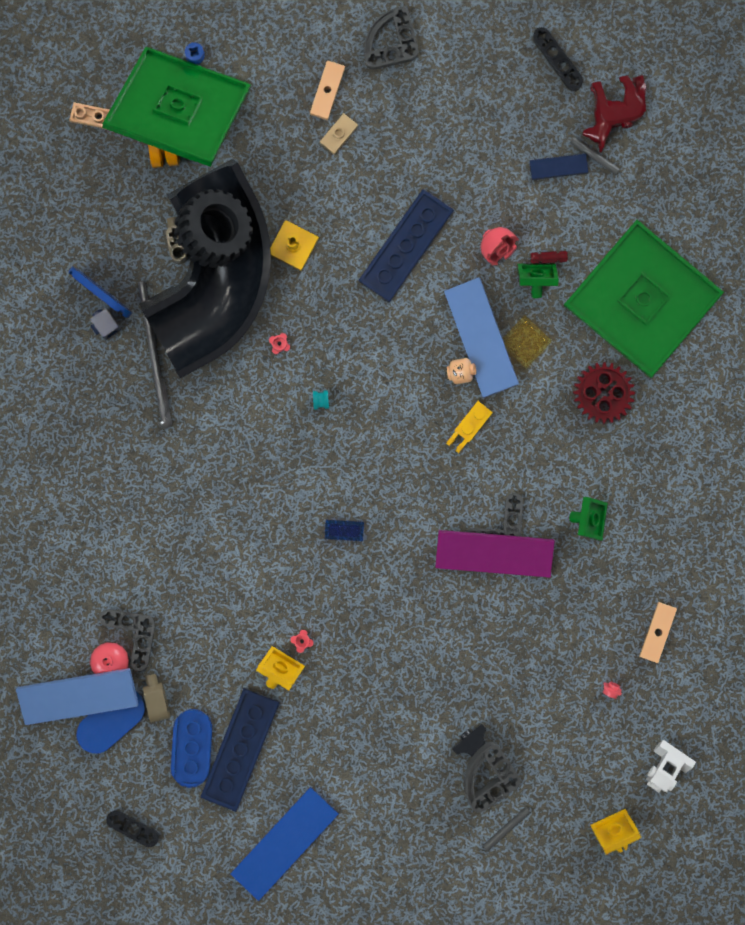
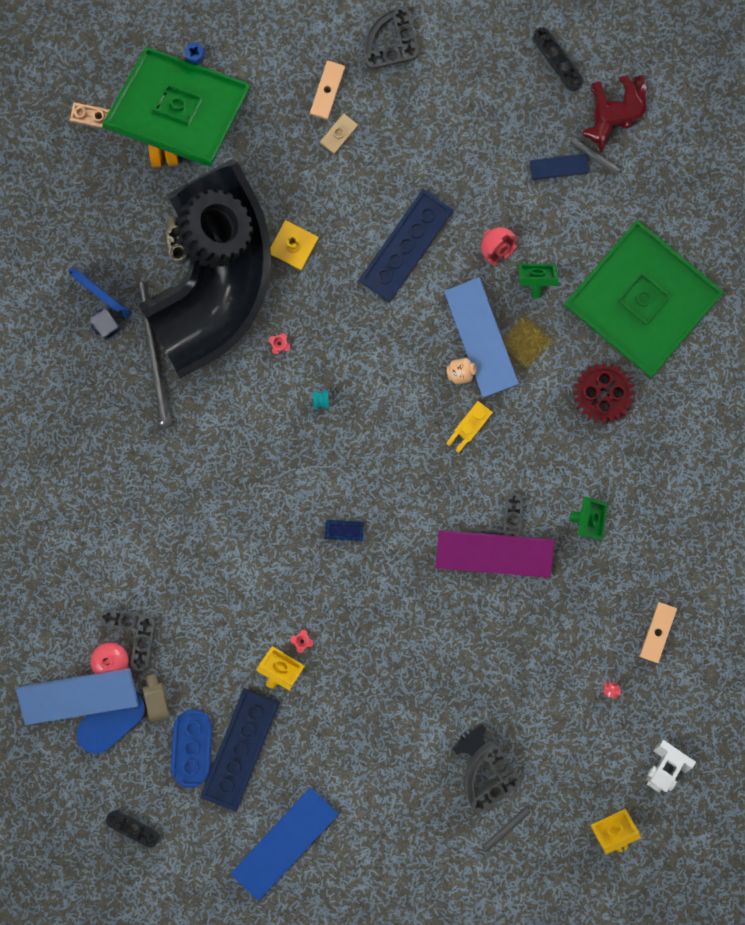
dark red axle [530,251,568,264] -> none

